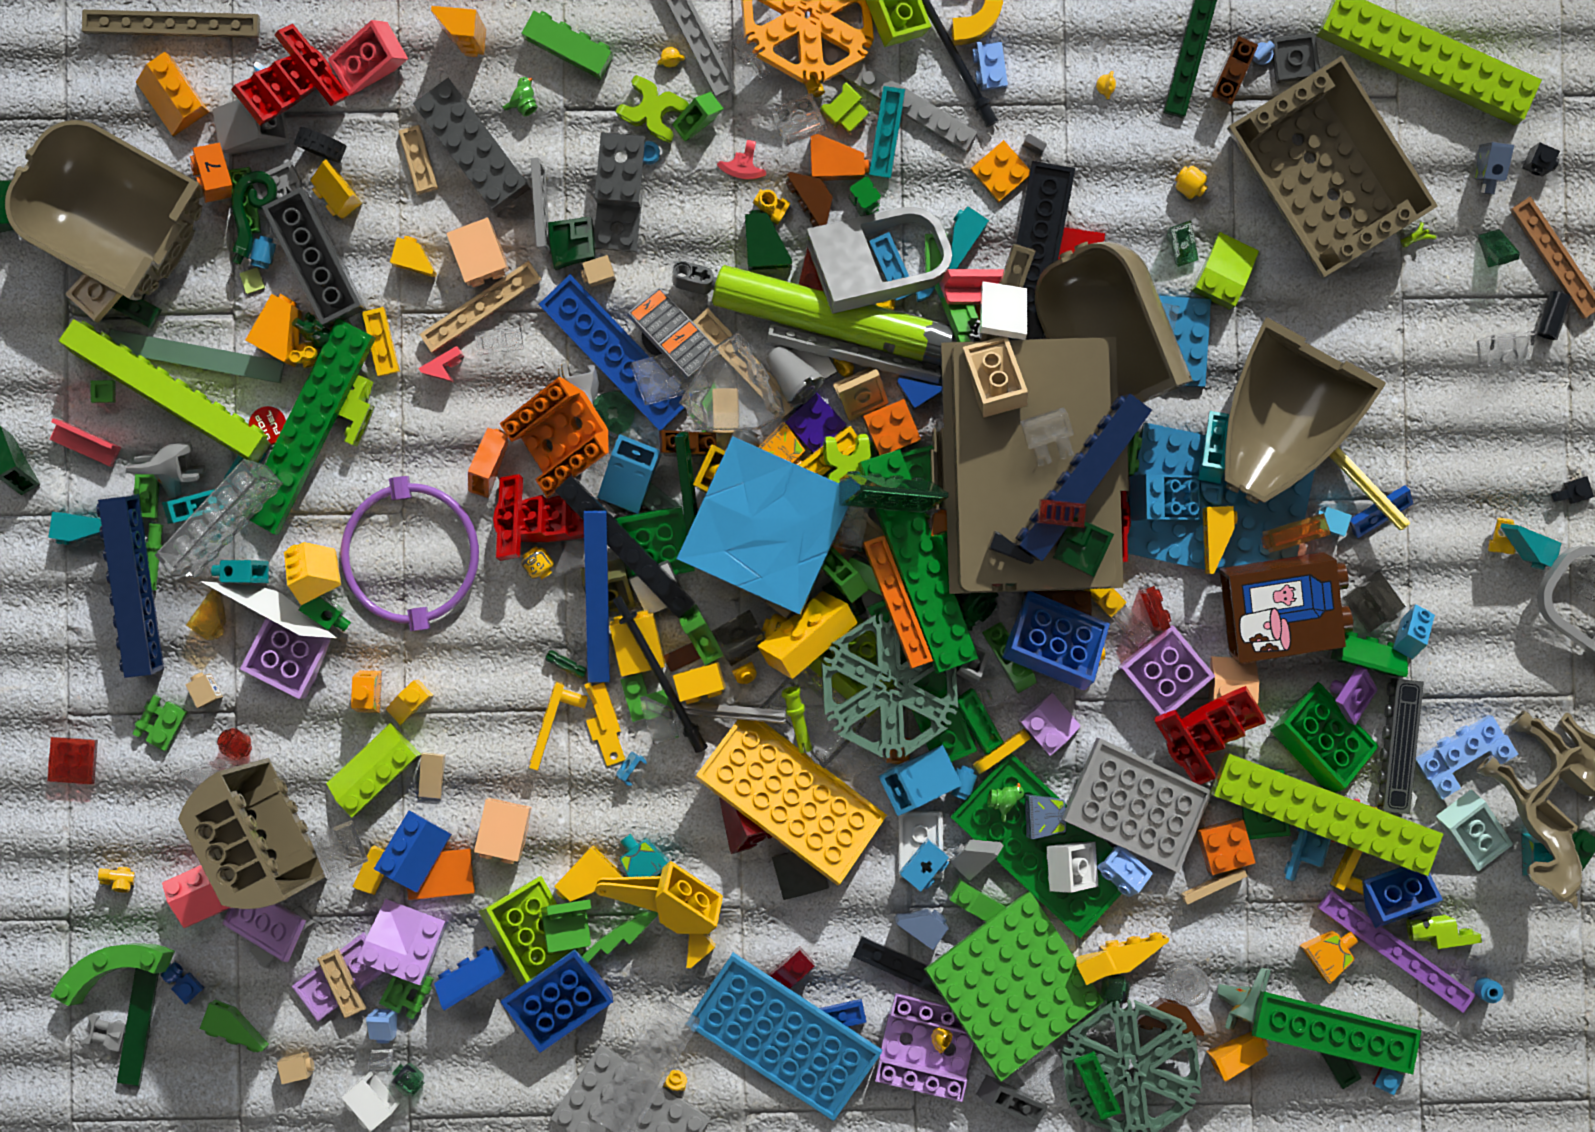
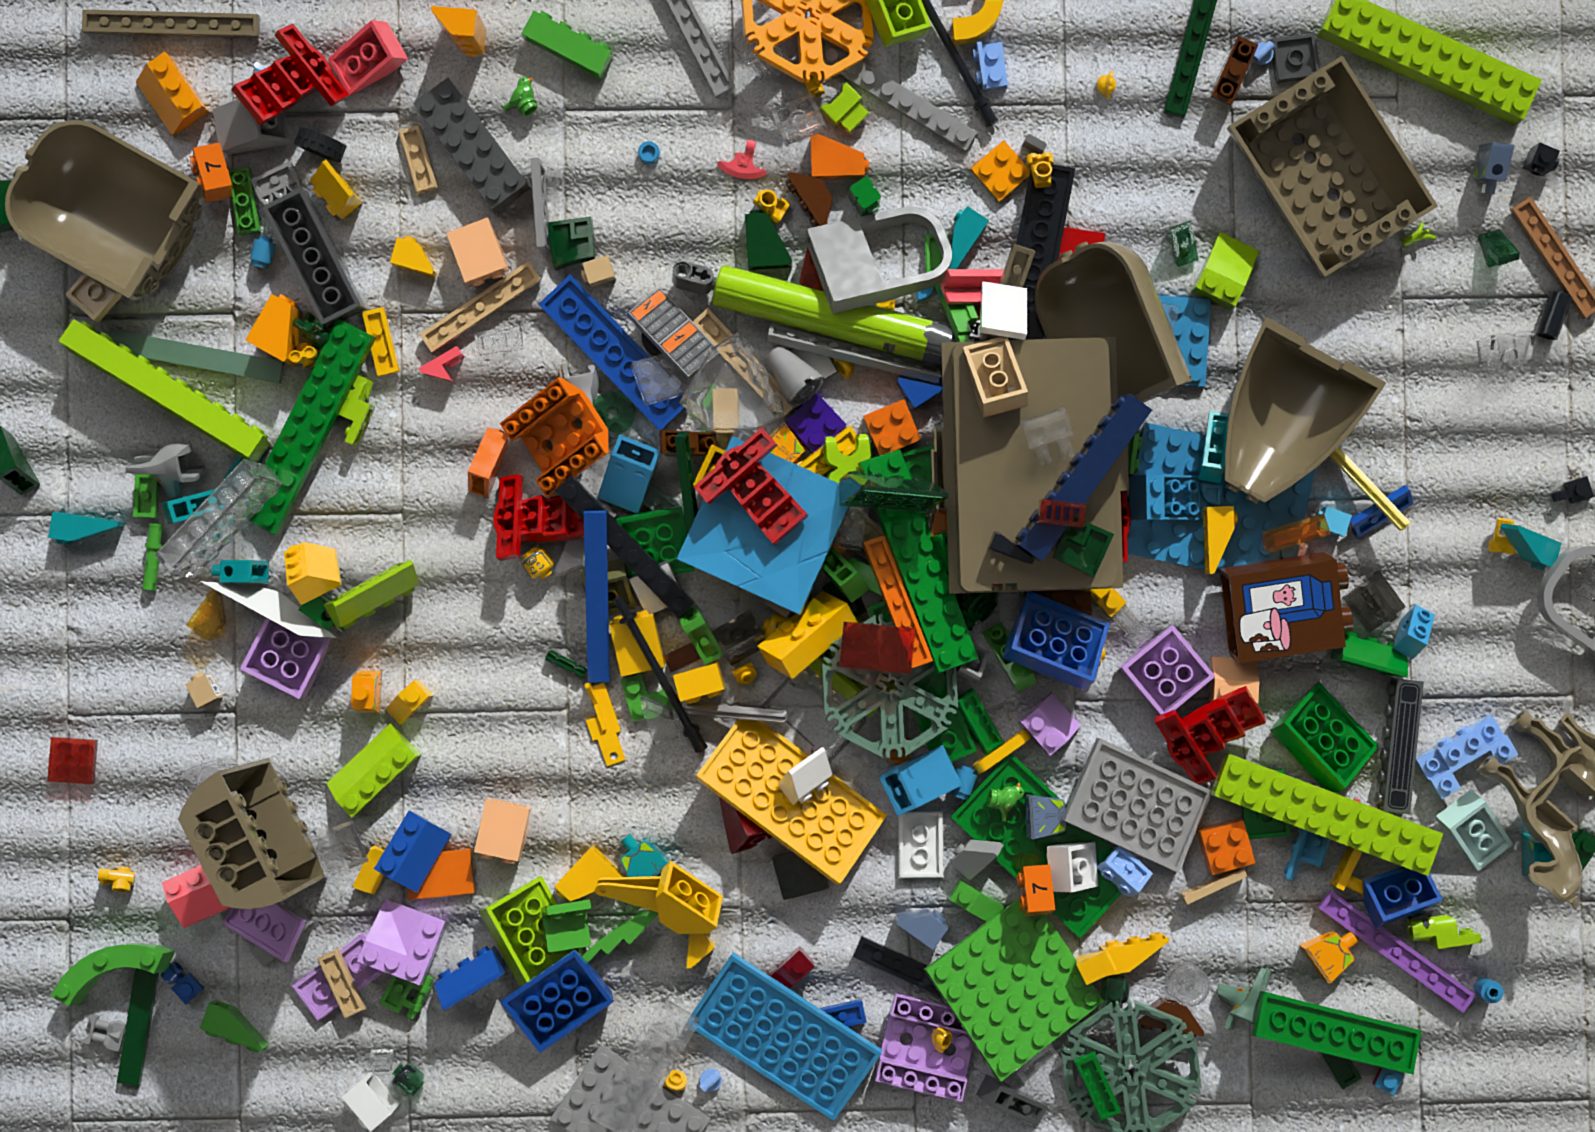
coral panel [49,418,121,467] -> none
bright green plate [90,380,116,403] -> none
dark blue brick [96,494,164,678] -> none
dark green plate [112,294,162,329] -> none
bright green plate [132,694,188,751] -> none
clear red head [217,728,252,761] -> none
dark green plant [231,171,277,265] -> none
yellowish green piece [239,267,265,294] -> none
red sticker [248,406,286,444] -> none
tan brick [277,1052,314,1084] -> none
medium lavender piece [340,476,479,631] -> none
light blue slope [366,1008,398,1044] -> none
tan slope [419,752,446,799] -> none
yellow piece [529,681,588,770] -> none
dark grey bracket [594,132,646,253] -> none
lime piece [615,75,689,143] -> none
dark azure piece [616,751,647,786] -> none
yellow piece [657,47,685,68] -> none
bright green slope [672,91,724,141] -> none
lime pin [781,686,813,753] -> none
tan bracket [833,367,889,421] -> none
teal plate [869,86,906,178] -> none
dark azure plate [869,232,916,302] -> none
dark azure brick [899,838,949,892] -> none
clear red plate [1139,586,1172,631] -> none
yellow head [1174,166,1208,199] -> none
light orange slope [1207,1031,1269,1081] -> none
medium lavender tile [1330,665,1378,725] -> none
none -> lime slope [323,560,419,629]
none -> red slope [693,427,809,546]
none -> light blue plate [700,1068,722,1092]
none -> white slope [777,747,832,805]
none -> clear red slope [839,622,916,674]
none -> orange brick [1016,864,1055,916]
none -> yellow plate [1026,152,1054,188]

